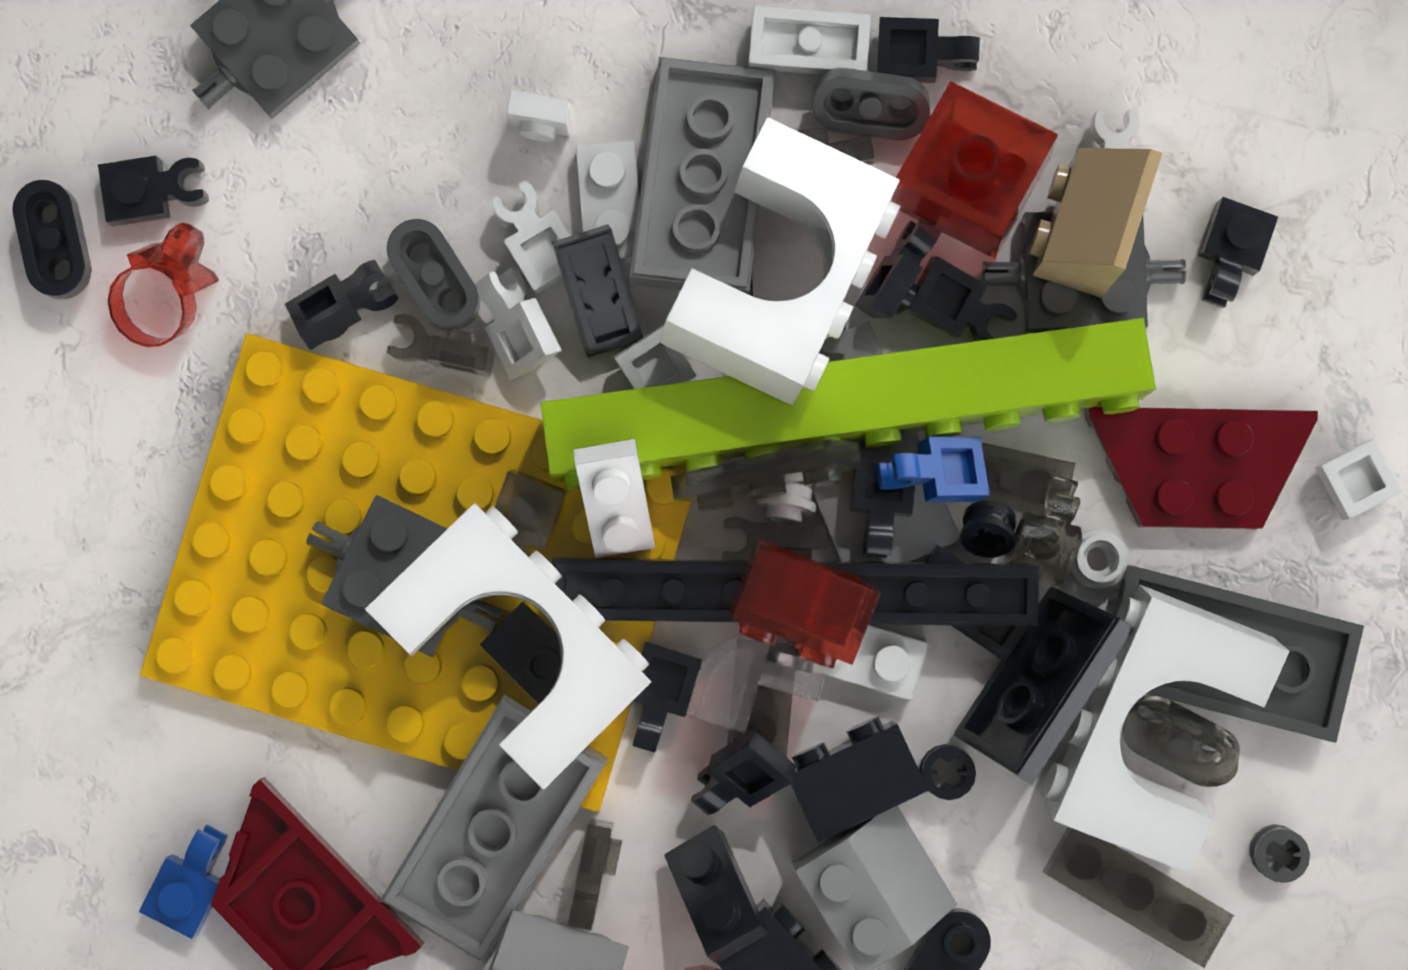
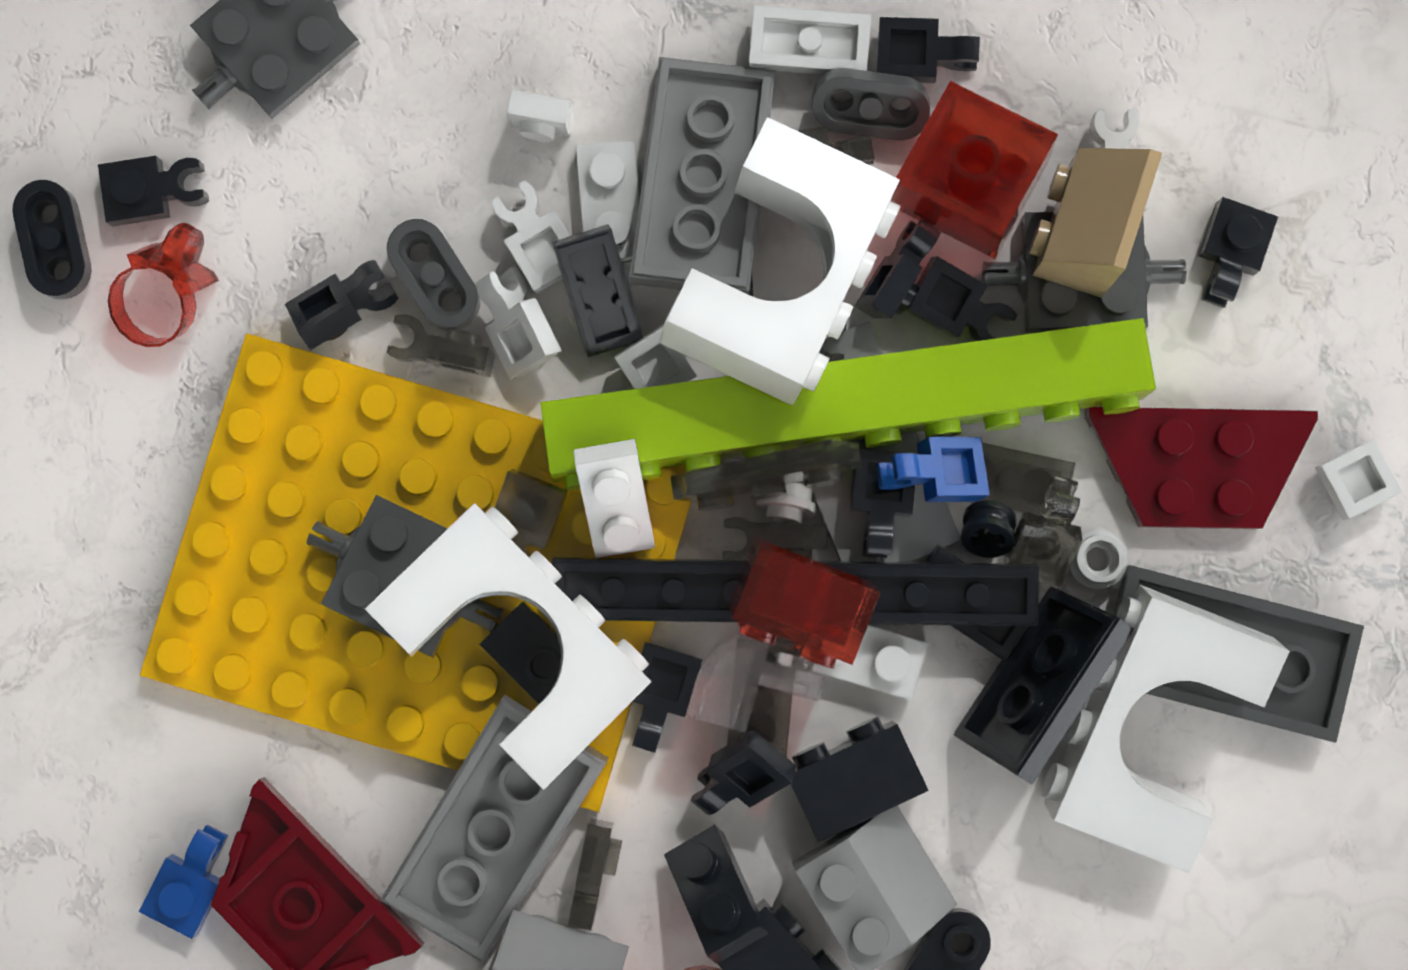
black bush [919,744,976,800] -> none
clear smoke plate [1042,827,1234,968] -> none
clear smoke plate [1122,696,1240,787] -> none
dark grey bush [1249,824,1310,883] -> none

